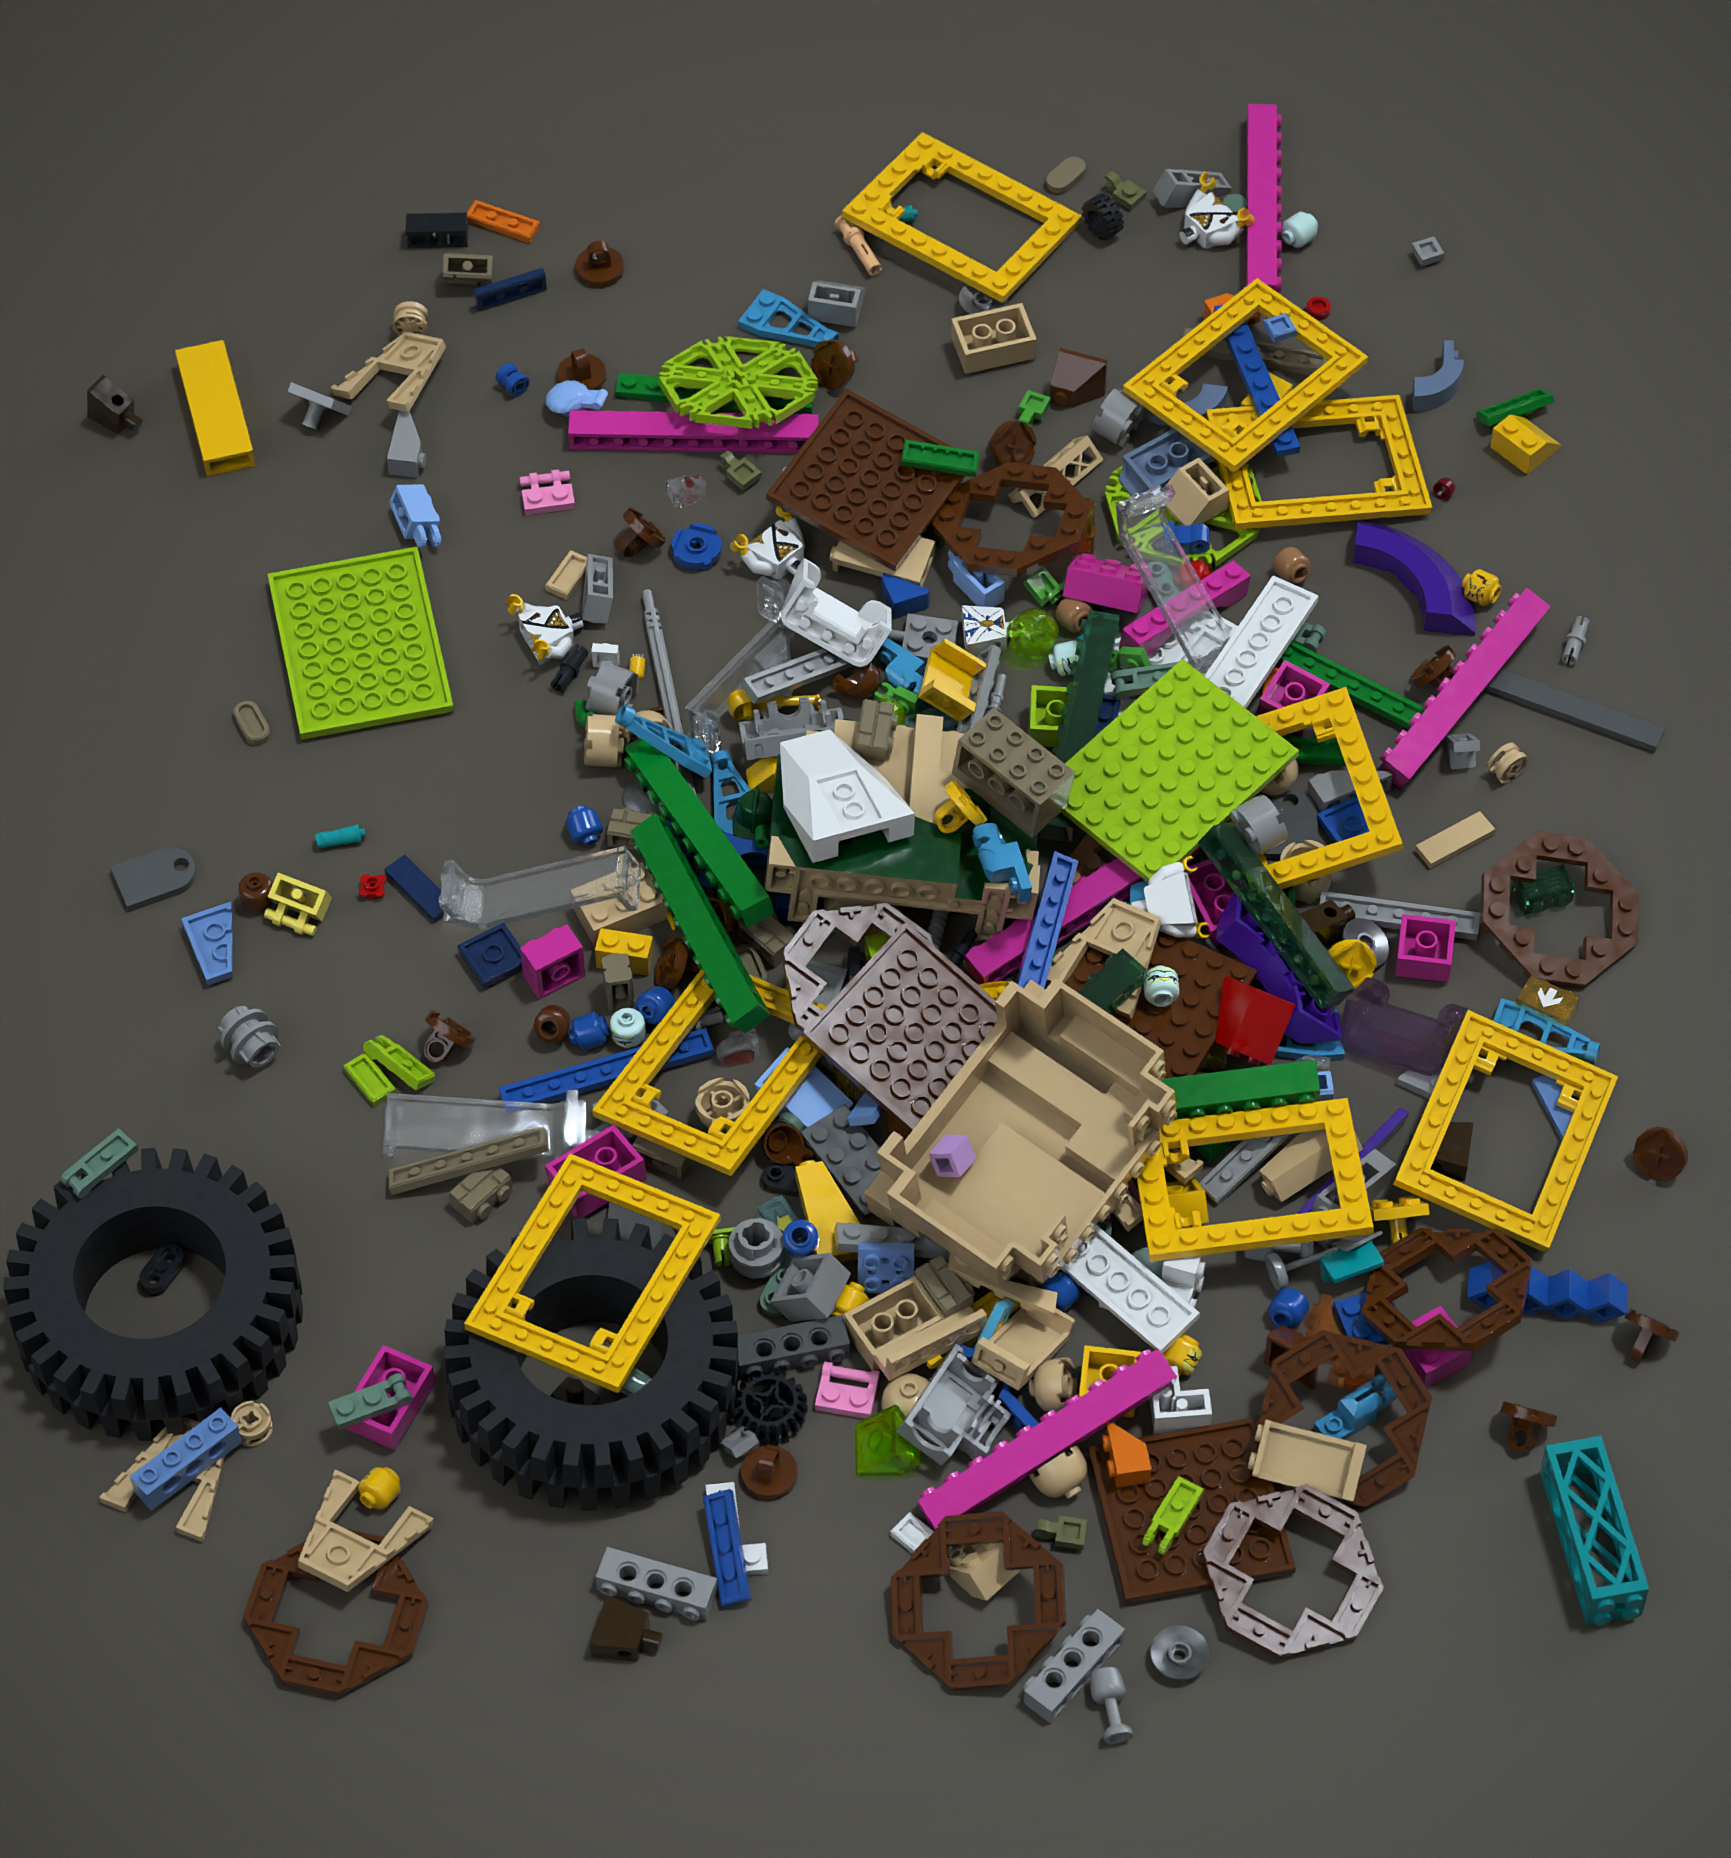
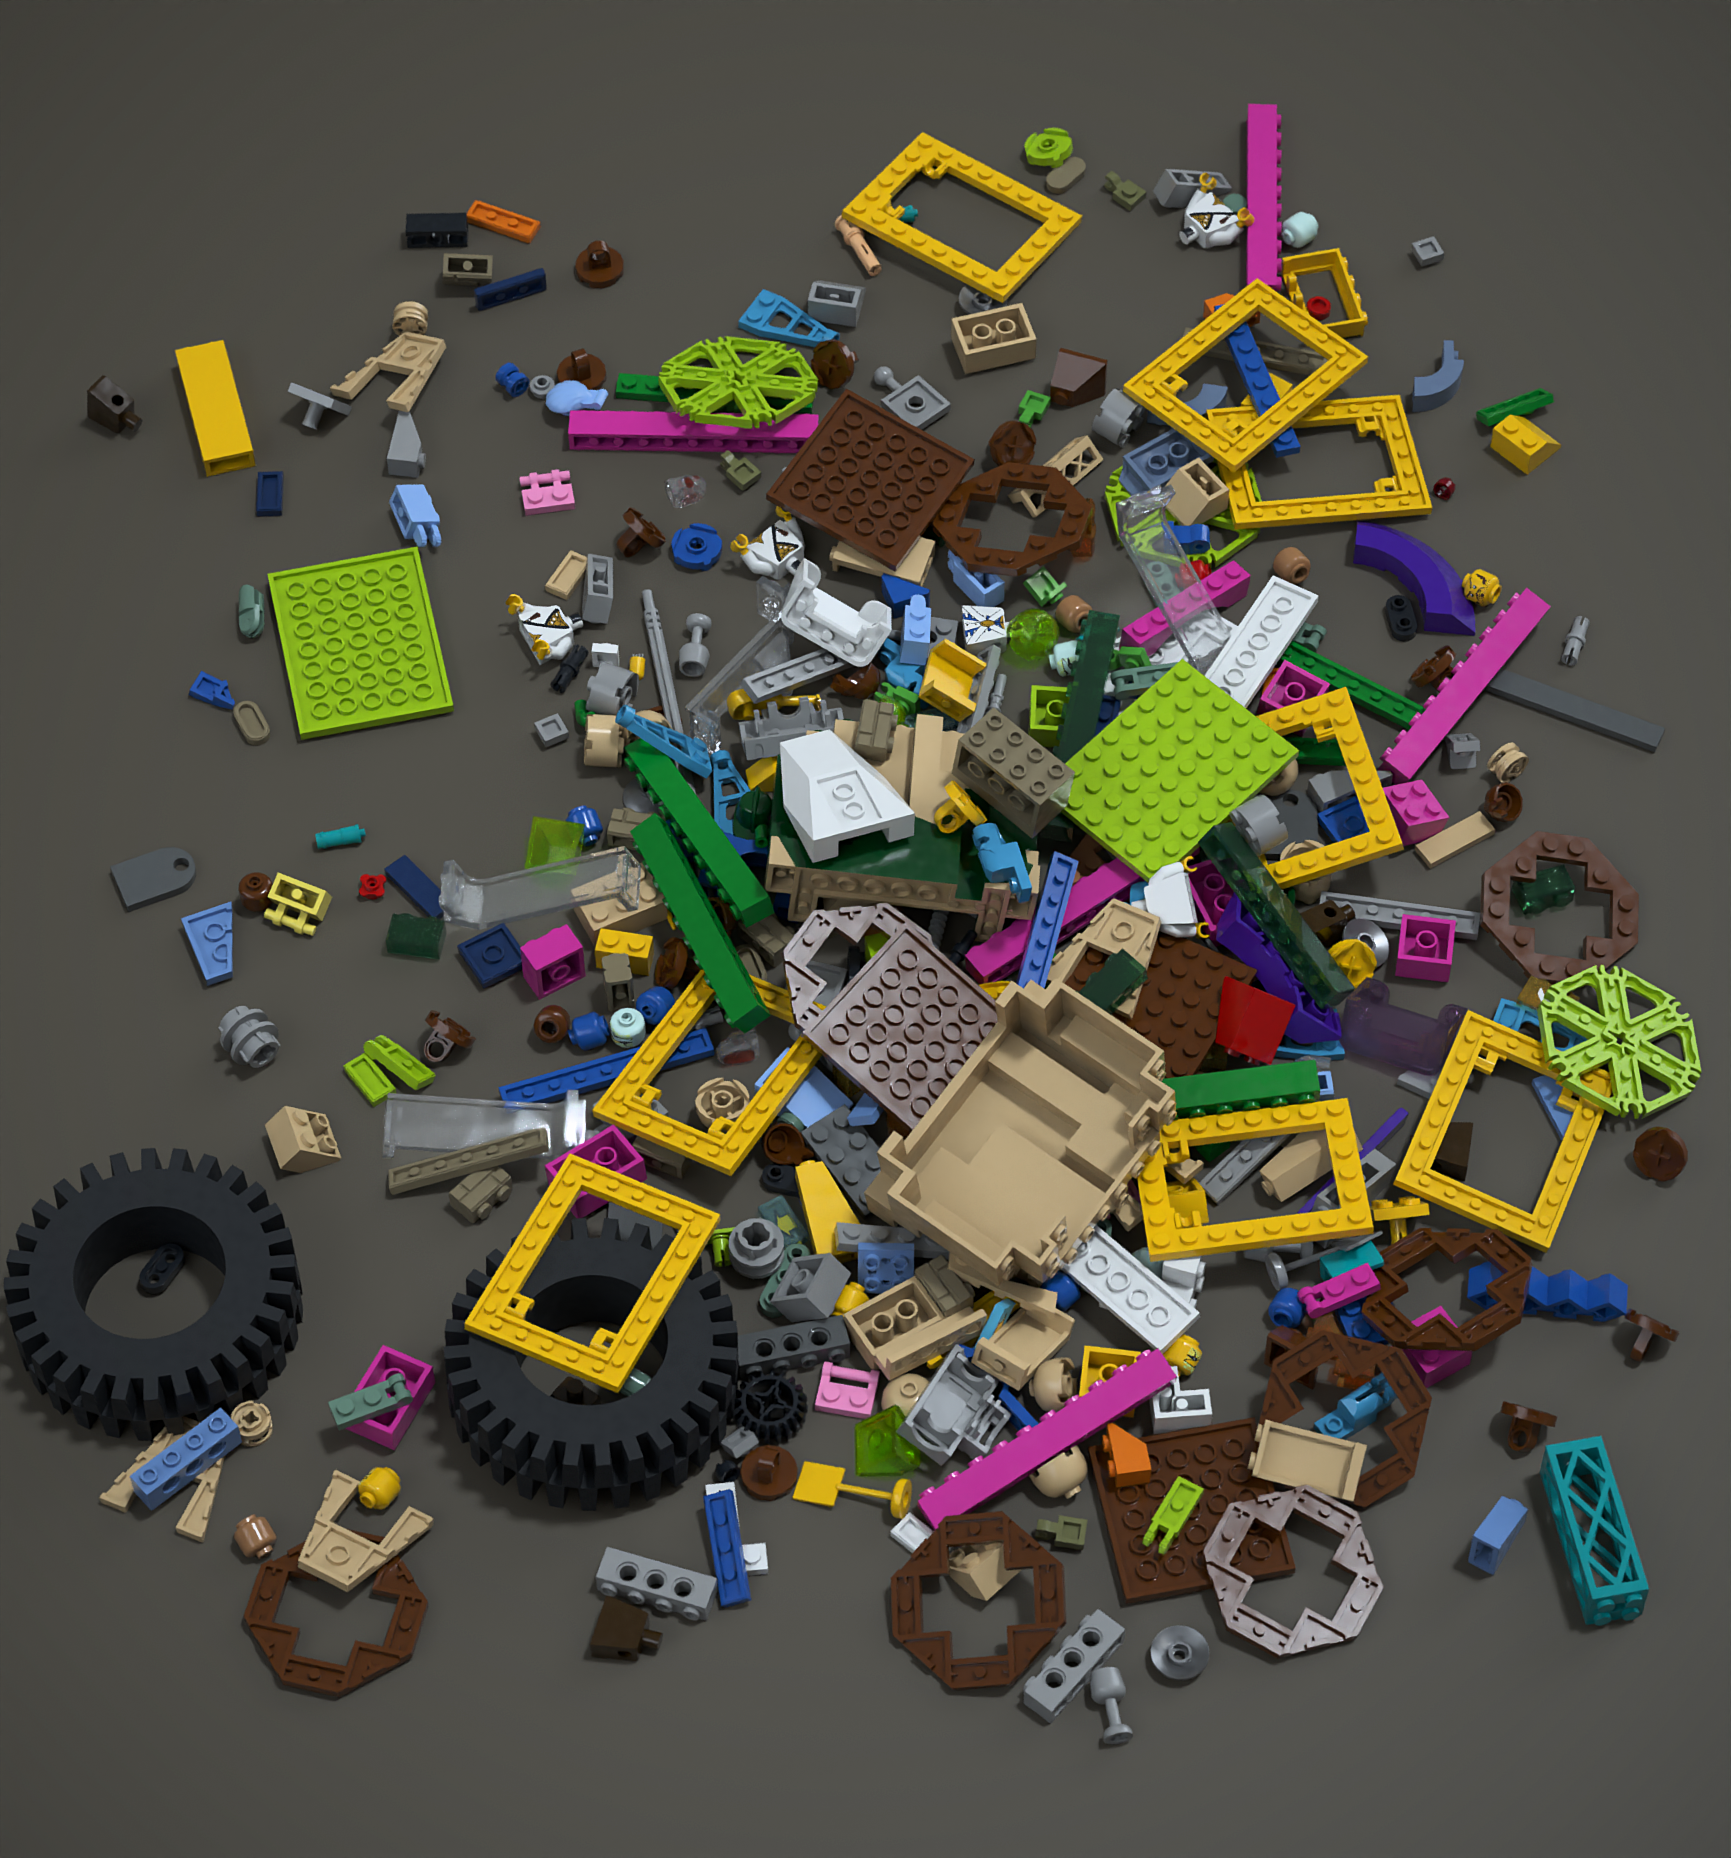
sand green plate [60,1128,138,1199] -> none
blue head [782,1219,820,1257] -> none
green plate [901,440,980,478] -> none
lavender brick [928,1135,976,1177] -> none
dark pink brick [1063,554,1151,613] -> none
black tyre [1081,193,1124,240] -> none
light aqua head [1143,966,1179,1007] -> none
medium blue tile [1263,313,1297,343] -> none
none -> blue slope [189,671,235,709]
none -> medium nougat head [234,1514,277,1559]
none -> sand green arm [239,585,265,638]
none -> dark blue tile [256,471,284,517]
none -> tan slope [265,1106,341,1173]
none -> clear green brick [386,913,446,959]
none -> clear neon green slope [525,816,585,876]
none -> light grey plate [530,375,555,399]
none -> light grey plate [534,713,569,747]
none -> light grey piece [679,613,712,677]
none -> black hinge [715,1460,740,1483]
none -> yellow piece [792,1461,912,1519]
none -> light grey plate [874,366,951,430]
none -> light blue hinge [900,594,931,665]
none -> lime plate [1025,128,1073,168]
none -> yellow window [1281,248,1368,346]
none -> dark pink plate [1297,1263,1381,1318]
none -> dark pink brick [1383,780,1450,846]
none -> black plate [1385,595,1417,642]
none -> medium blue slope [1468,1496,1528,1575]
none -> reddish brown piece [1484,782,1523,822]
none -> lime plate [1537,965,1701,1119]

